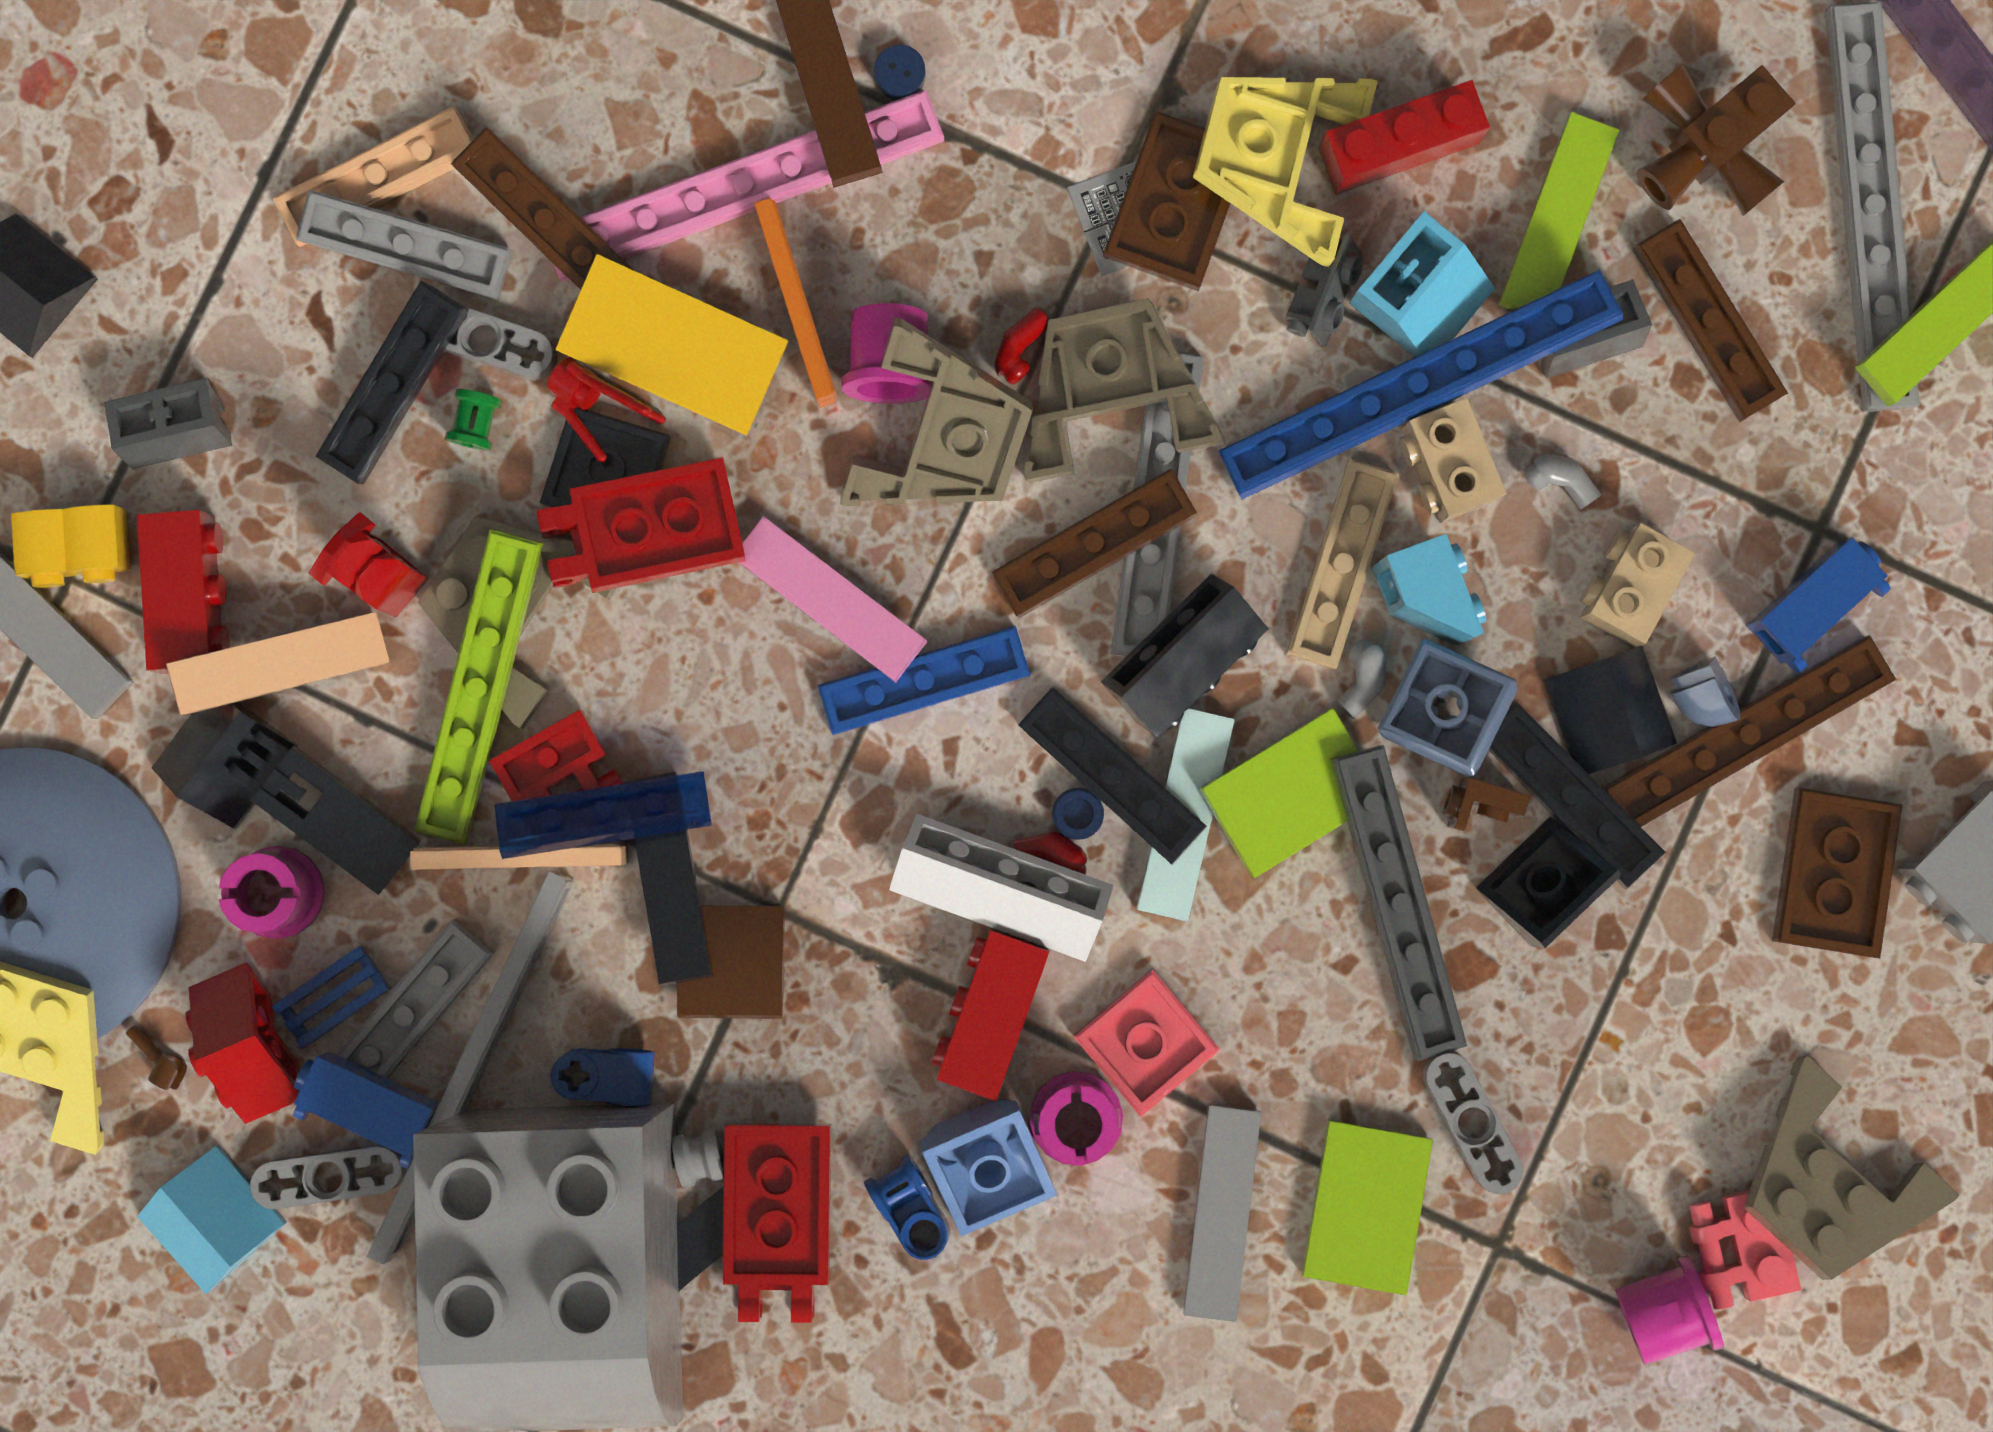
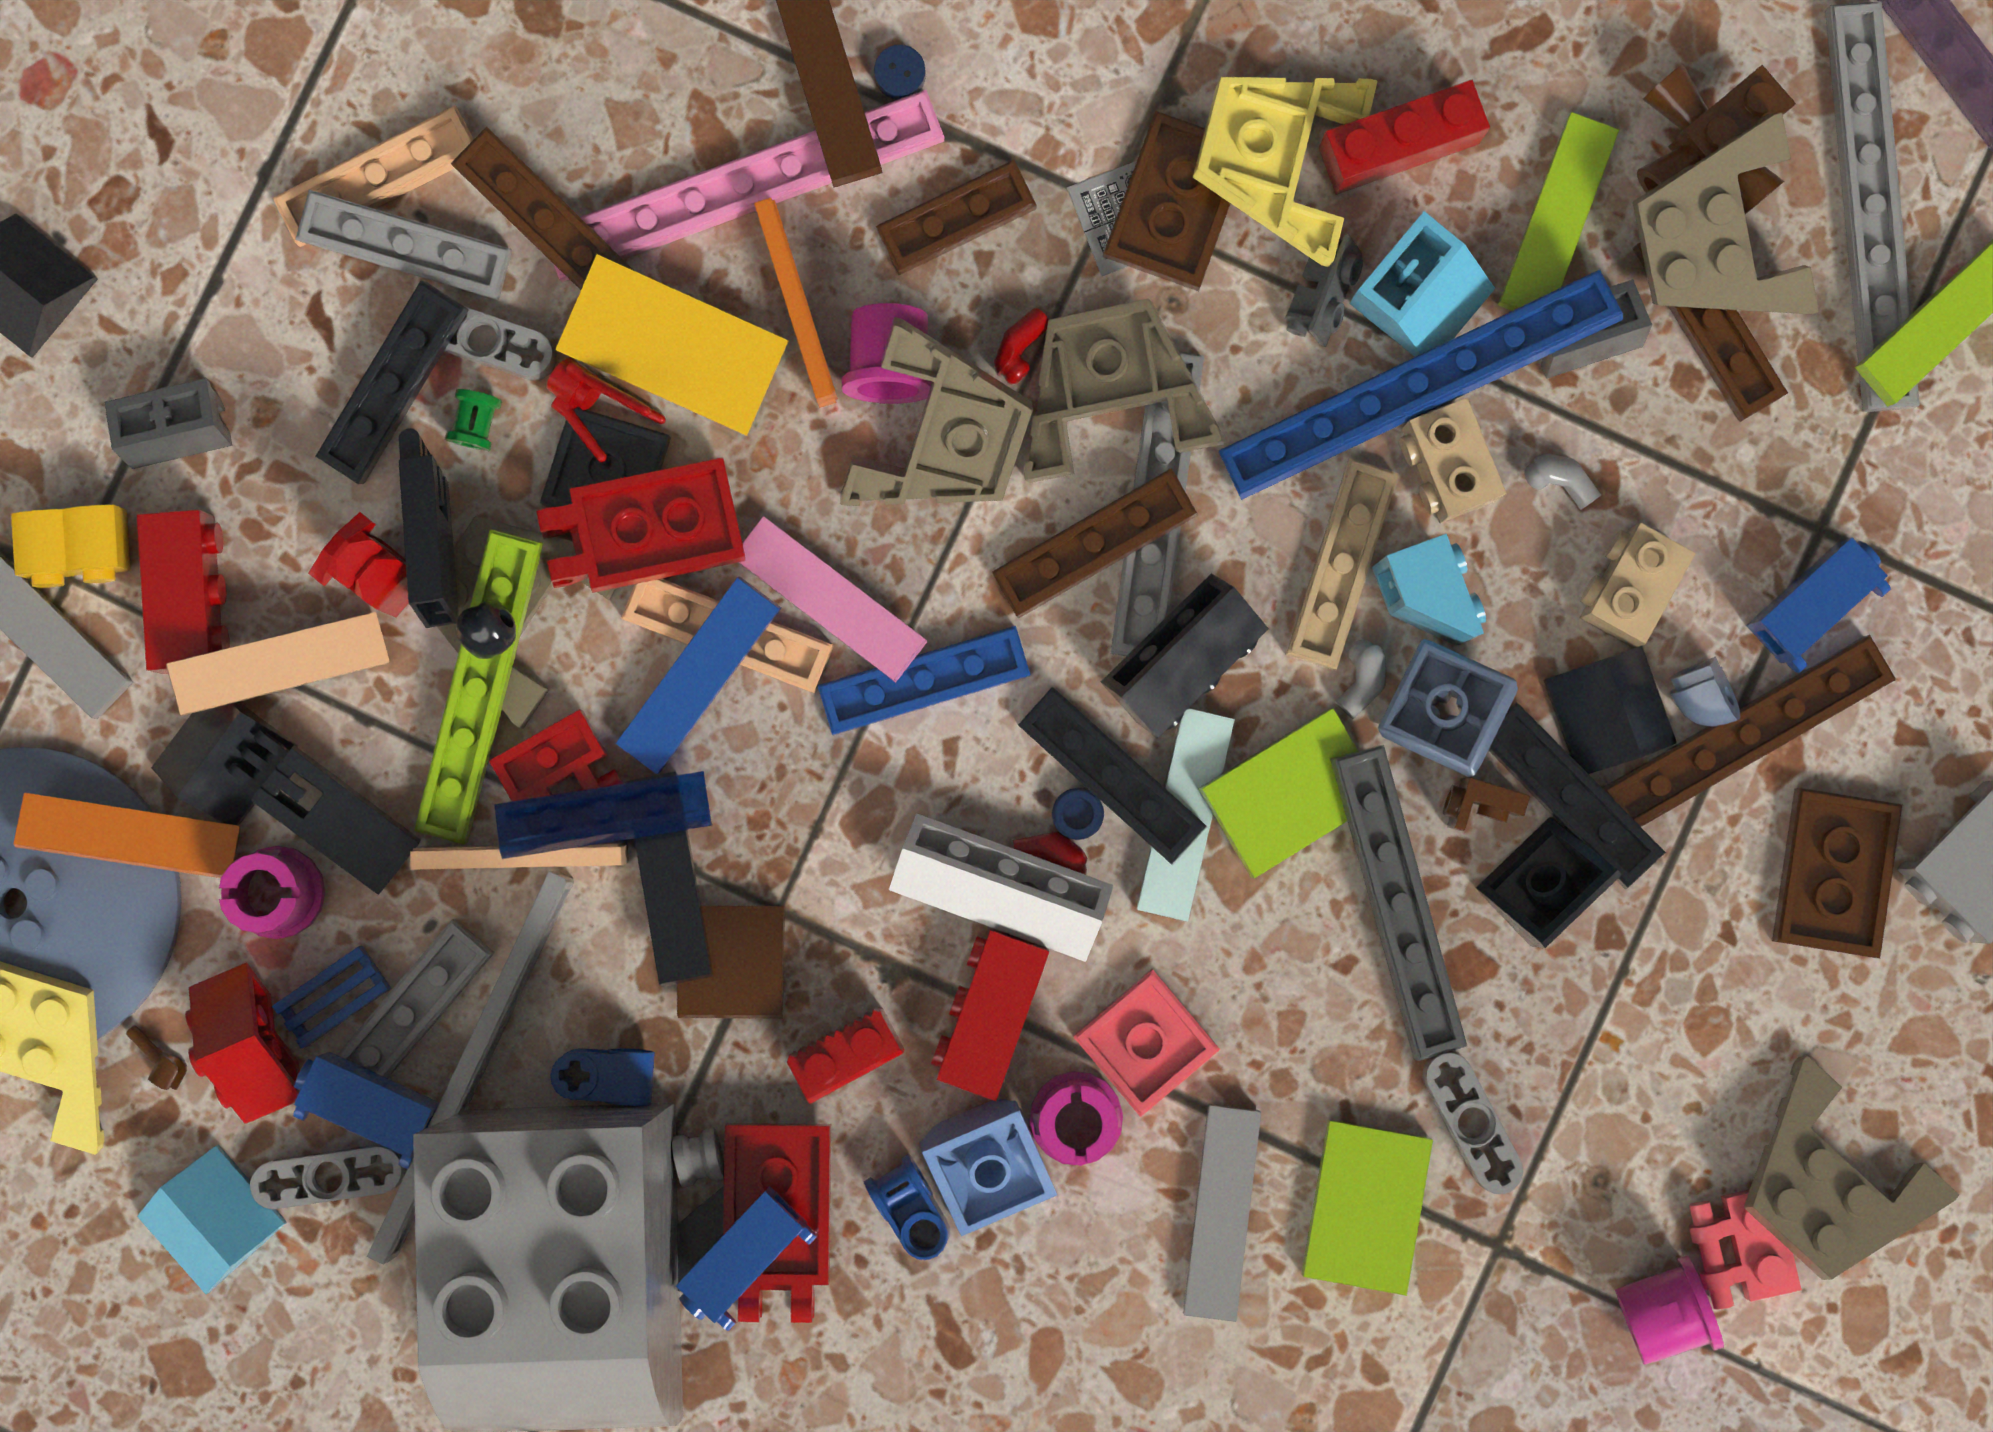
none -> orange tile [13,793,240,878]
none -> black hinge [398,428,459,628]
none -> black piece [456,600,516,659]
none -> blue tile [615,577,782,774]
none -> light nougat tile [621,579,834,694]
none -> blue brick [676,1186,817,1331]
none -> red brick [787,1007,905,1104]
none -> reddish brown tile [876,160,1037,275]
none -> dark tan wing [1632,112,1819,314]

